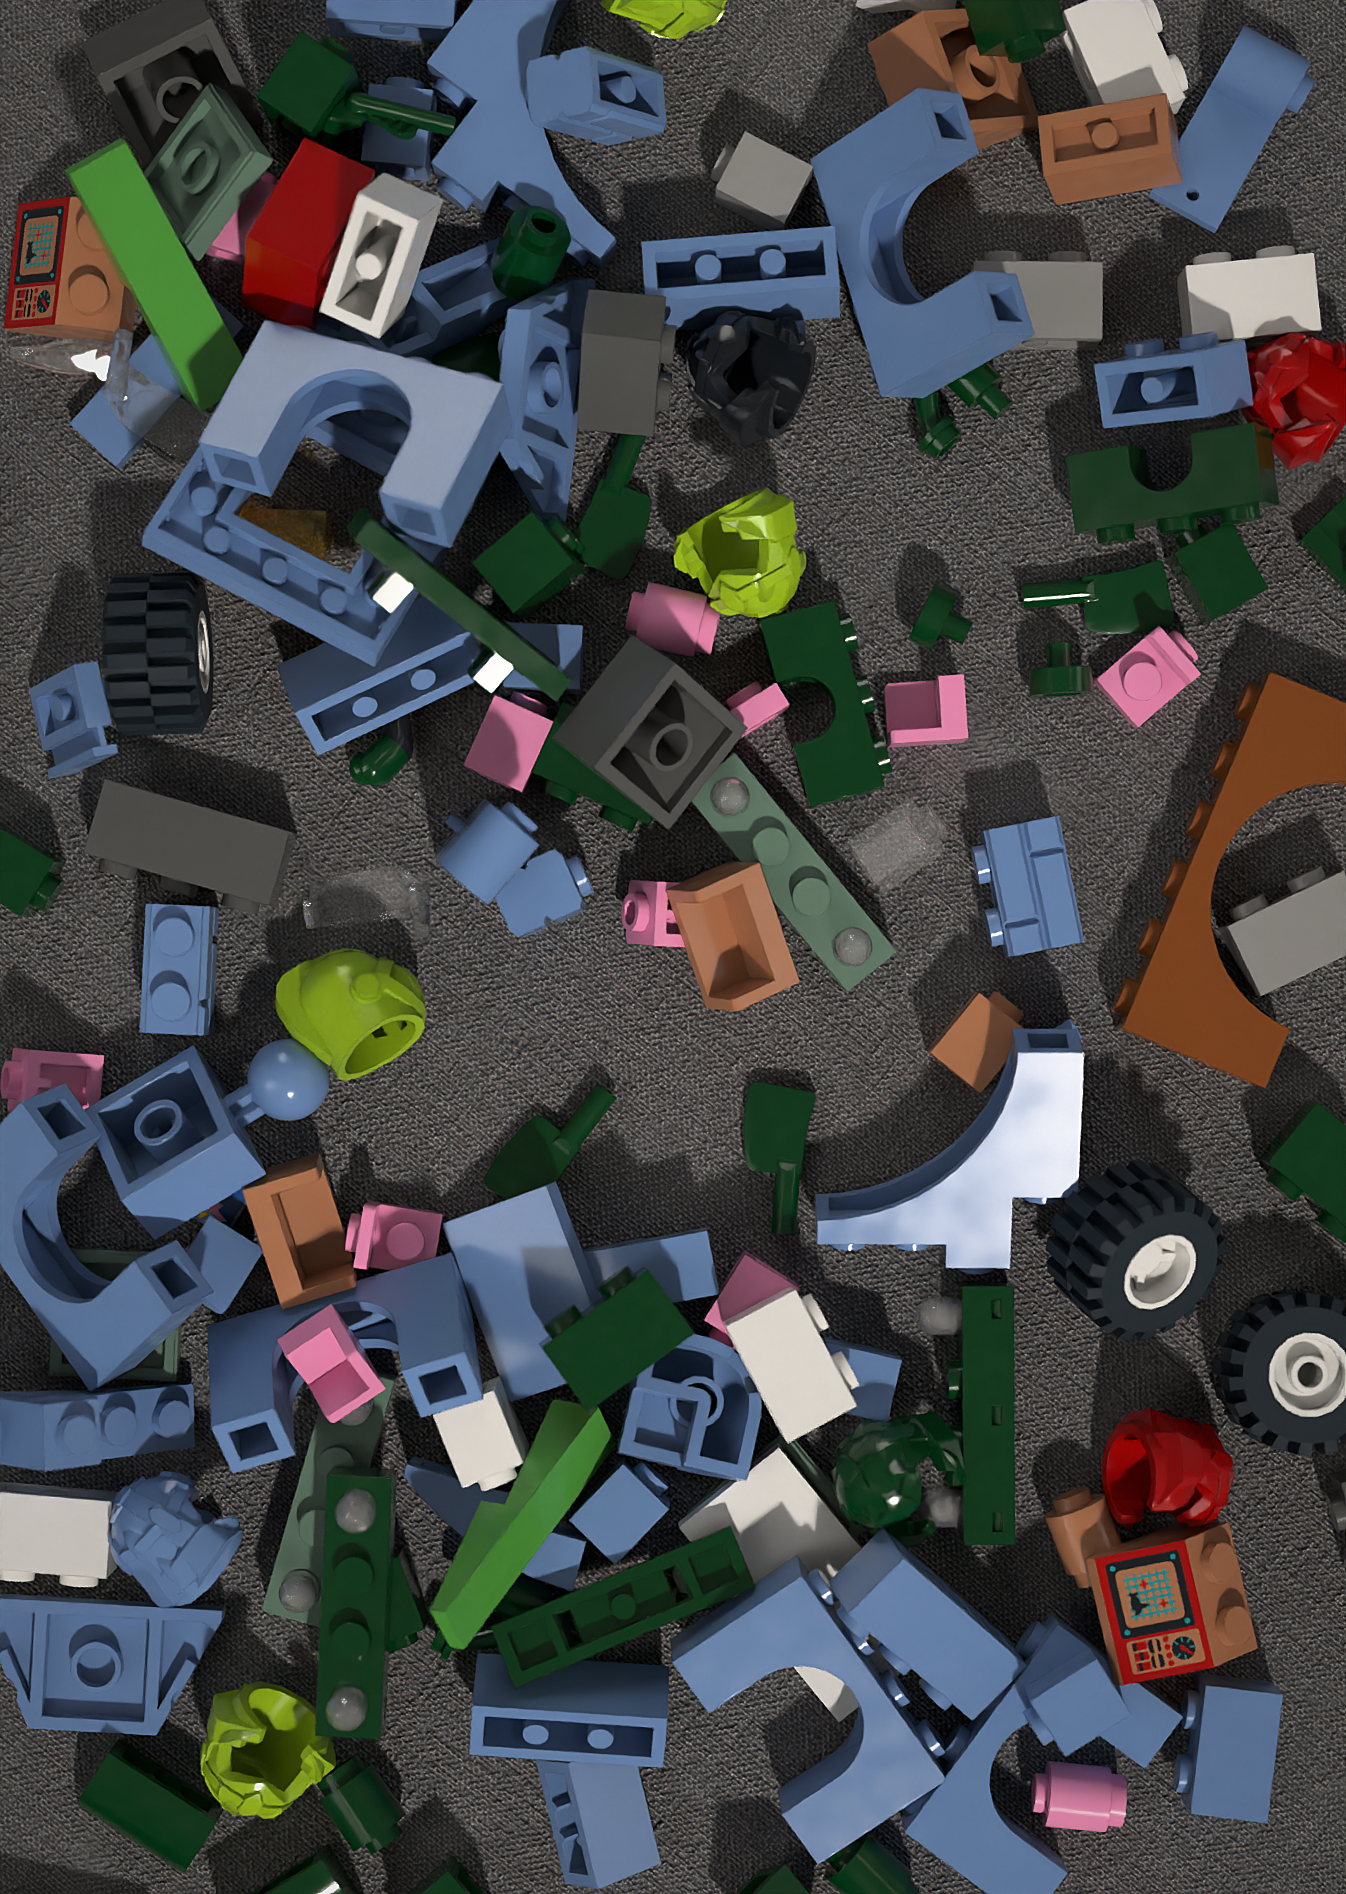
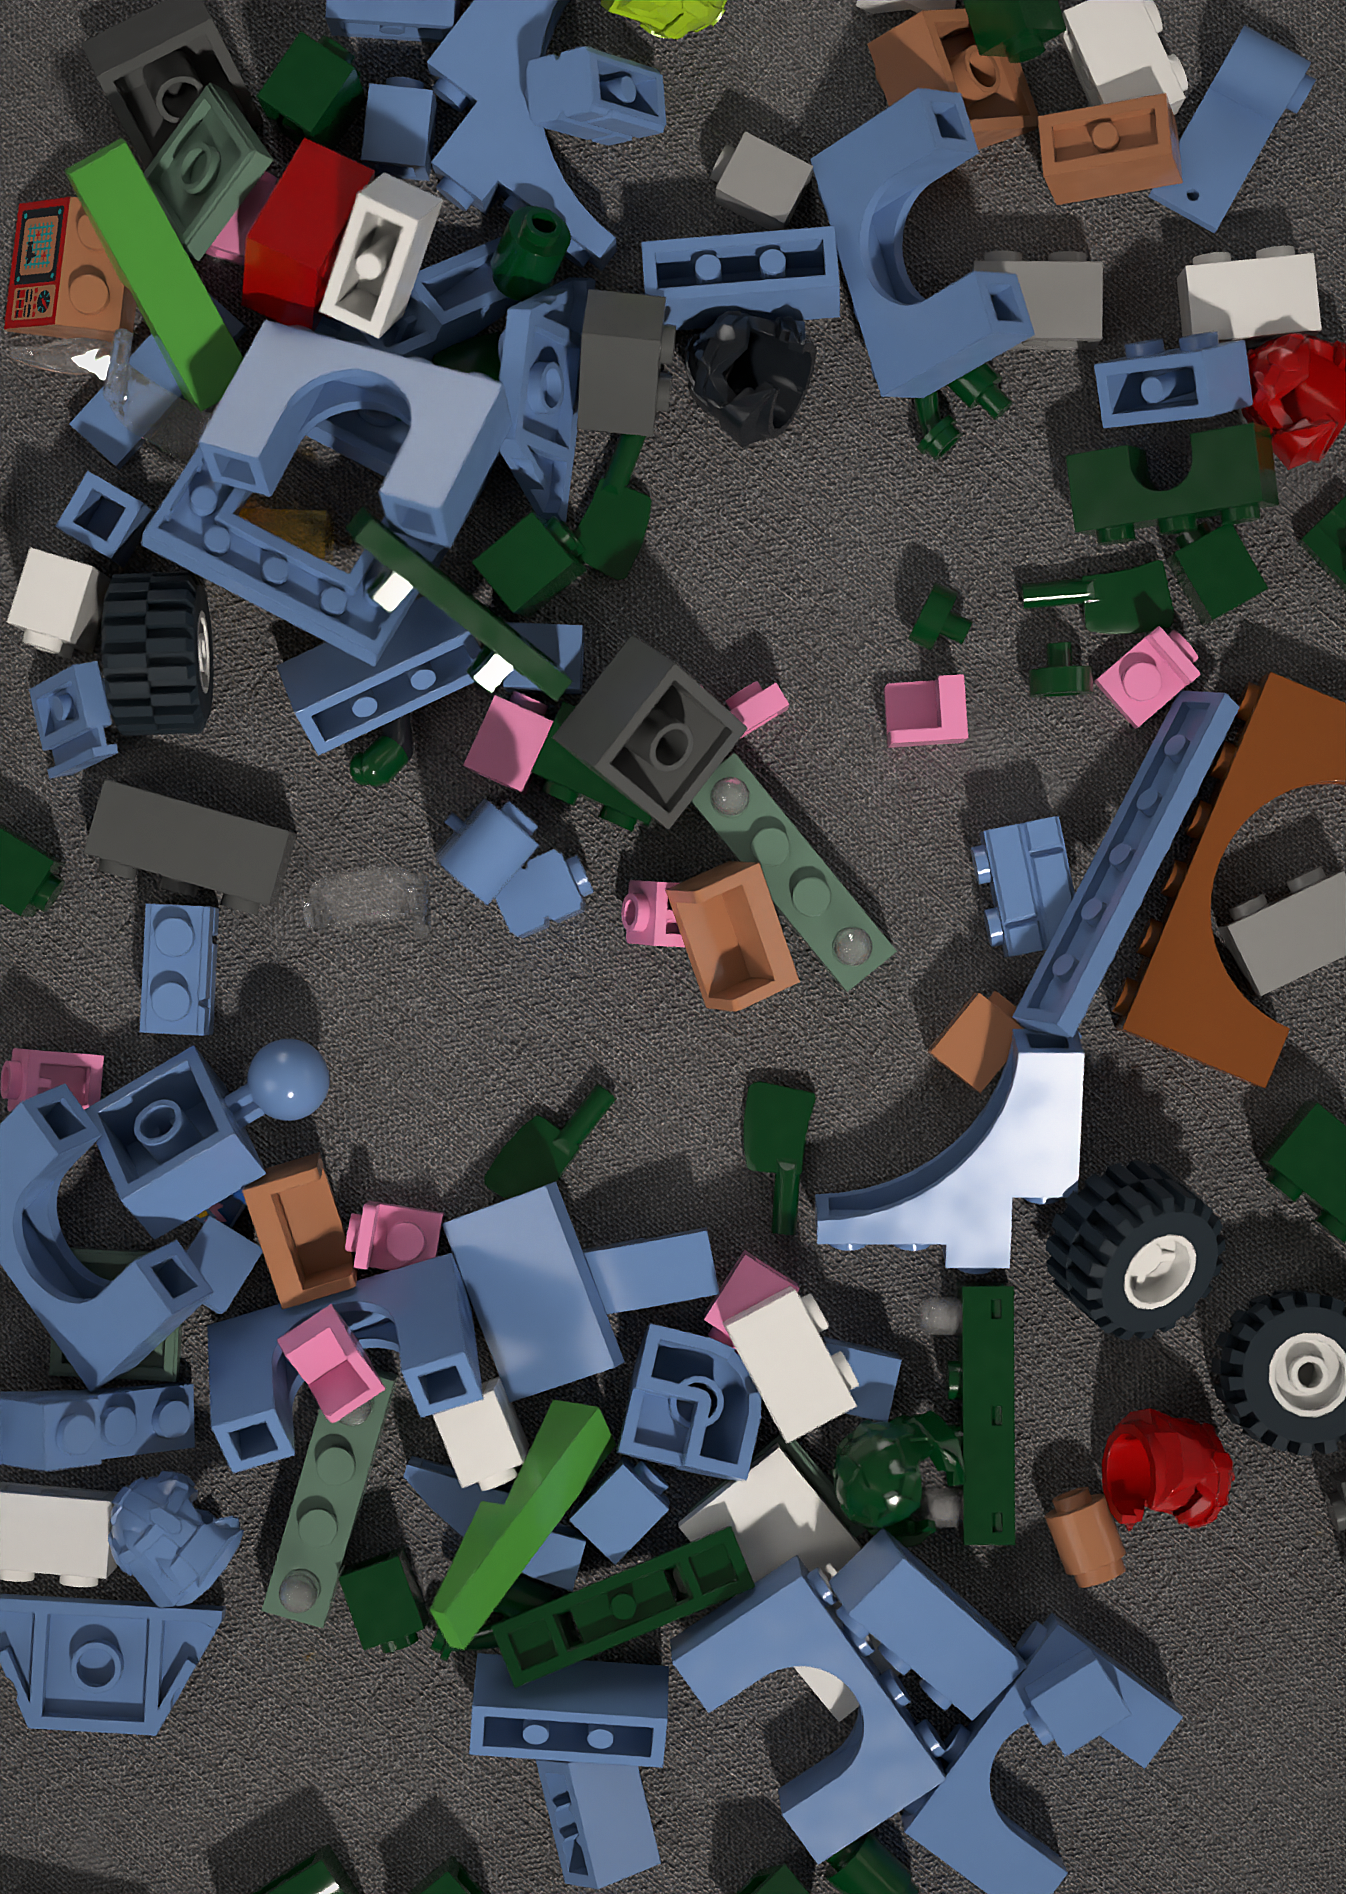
dark green brick [76,1739,224,1874] -> none
lime helmet [200,1681,336,1819] -> none
lime helmet [274,948,427,1081] -> none
dark green piece [315,1467,398,1739] -> none
dark green brick [316,1753,406,1855] -> none
dark green helmet [320,92,456,159] -> none
dark green brick [539,1265,695,1412] -> none
bright pink brick [625,582,720,658] -> none
lime helmet [674,487,807,619] -> none
dark green arch [758,600,892,810] -> none
clear brick [845,798,948,896] -> none
bright pink brick [1031,1761,1127,1832] -> none
slope [1085,1522,1258,1685] -> none
medium blue brick [1173,1672,1283,1823] -> none
none -> white brick [7,547,111,660]
none -> medium blue brick [55,471,155,568]
none -> medium blue plate [1012,690,1240,1038]

